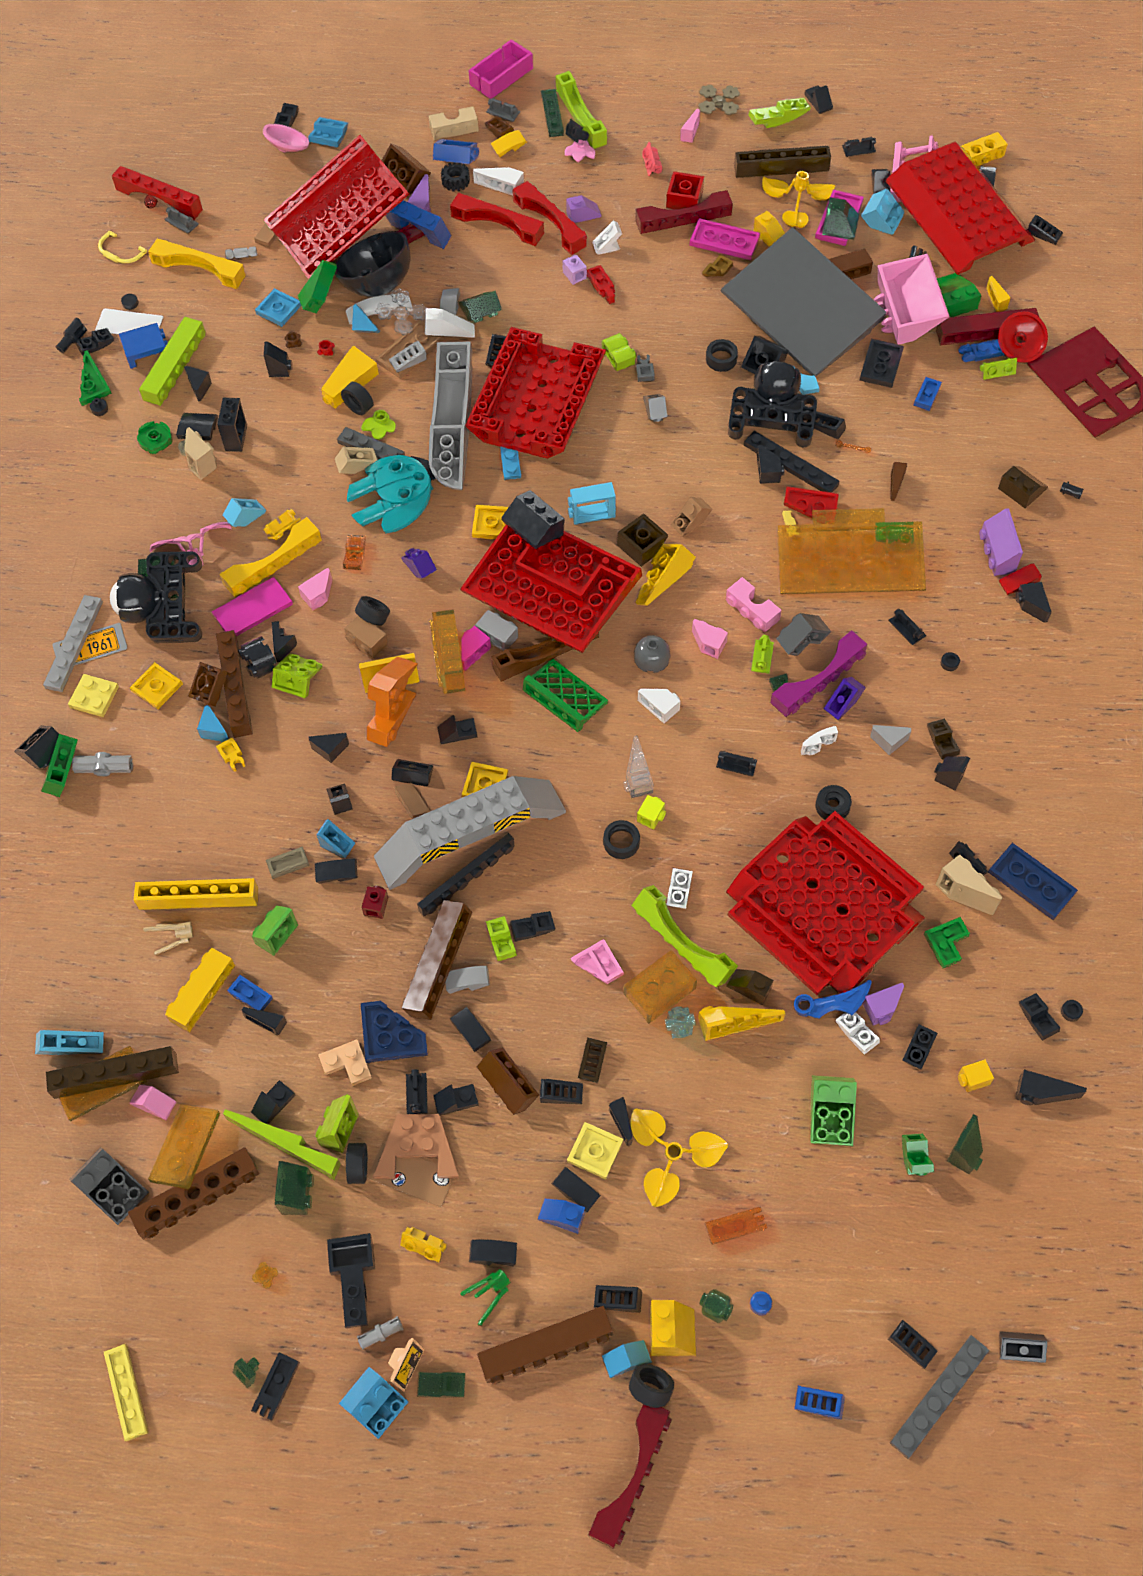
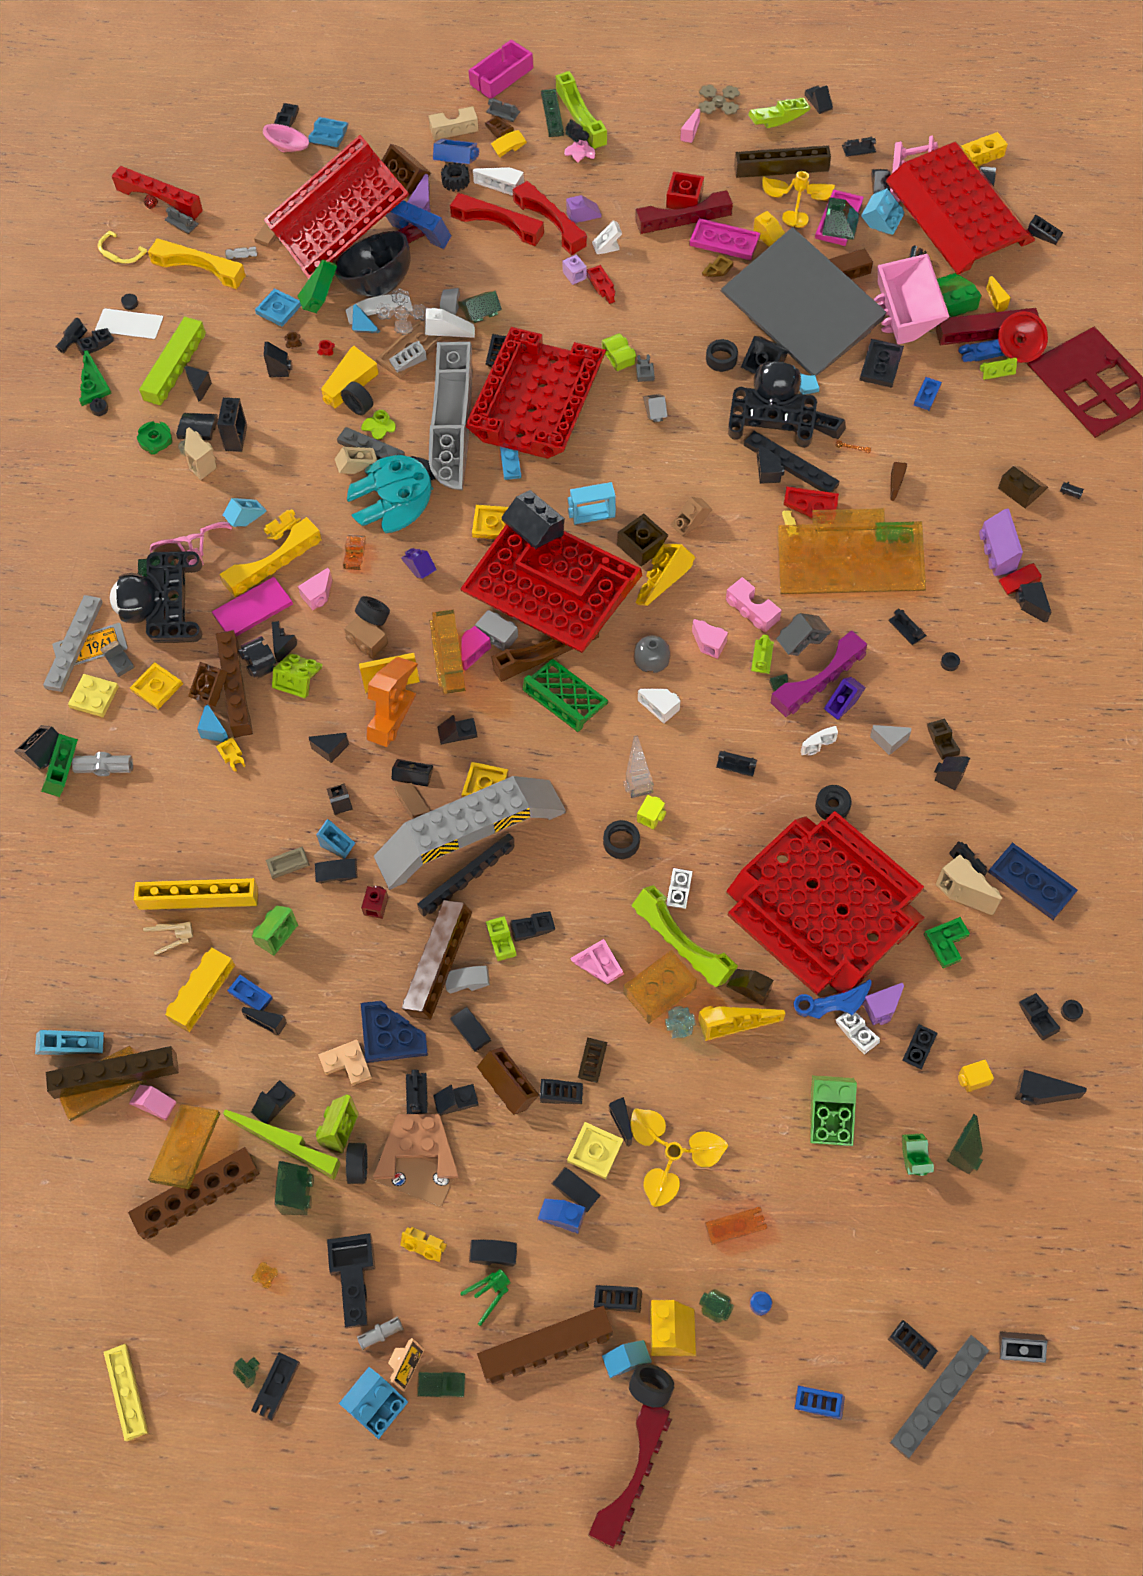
dark grey slope [69,1147,149,1225] -> none
blue panel [119,323,168,369] -> none
coral hinge [642,142,663,176] -> none
none -> dark grey slope [100,640,134,677]

